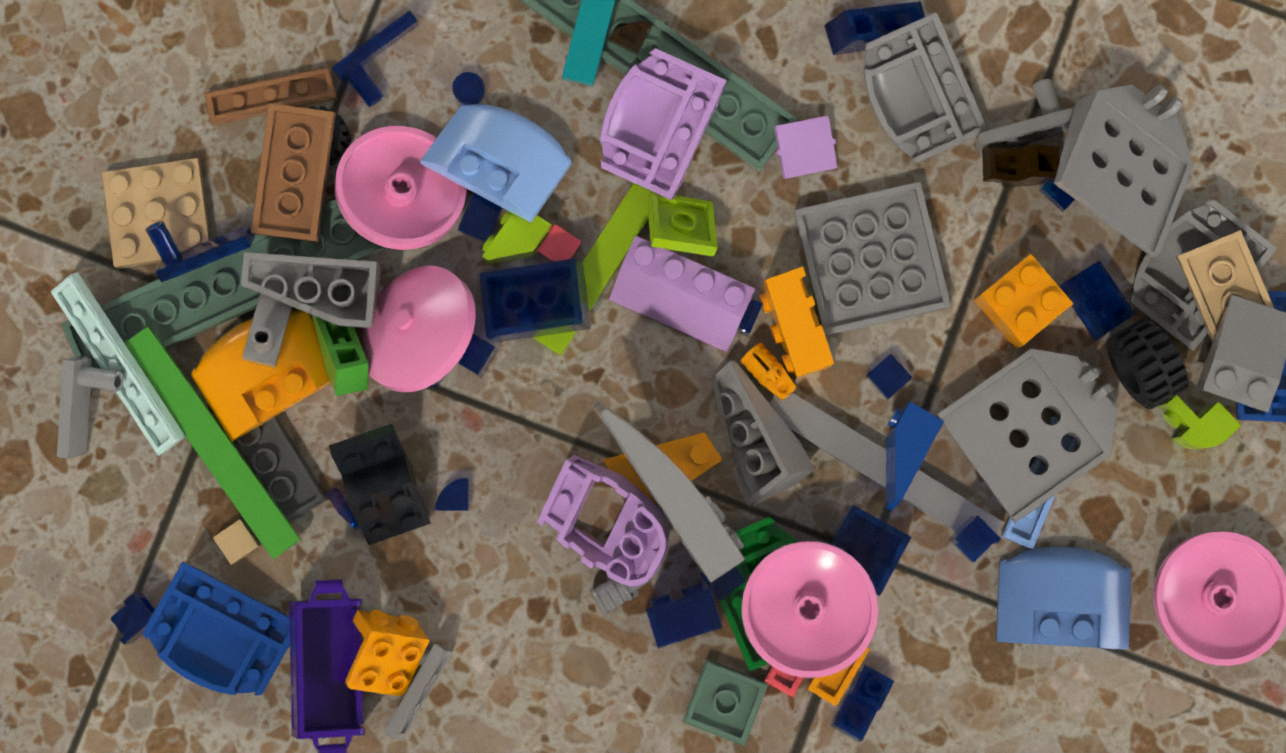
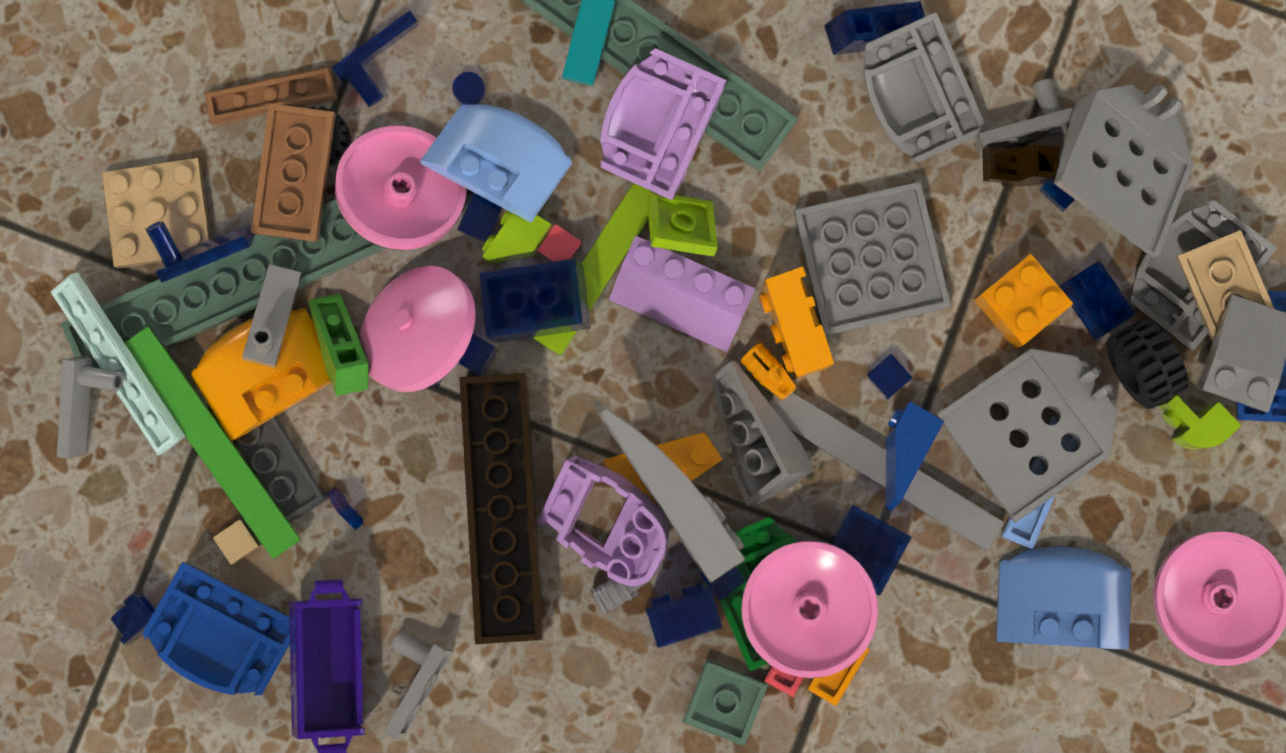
light grey wedge [241,252,381,328] -> none
black bracket [329,423,431,545] -> none
light orange bracket [345,610,430,696] -> none
clear blue tile [435,478,469,511] -> none
dark brown tile [609,21,652,55] -> none
clear blue tile [737,299,763,337] -> none
lavender piece [774,116,838,179] -> none
clear blue slope [831,665,894,743] -> none
clear blue panel [948,515,1001,563] -> none
none -> dark brown brick [459,373,544,645]

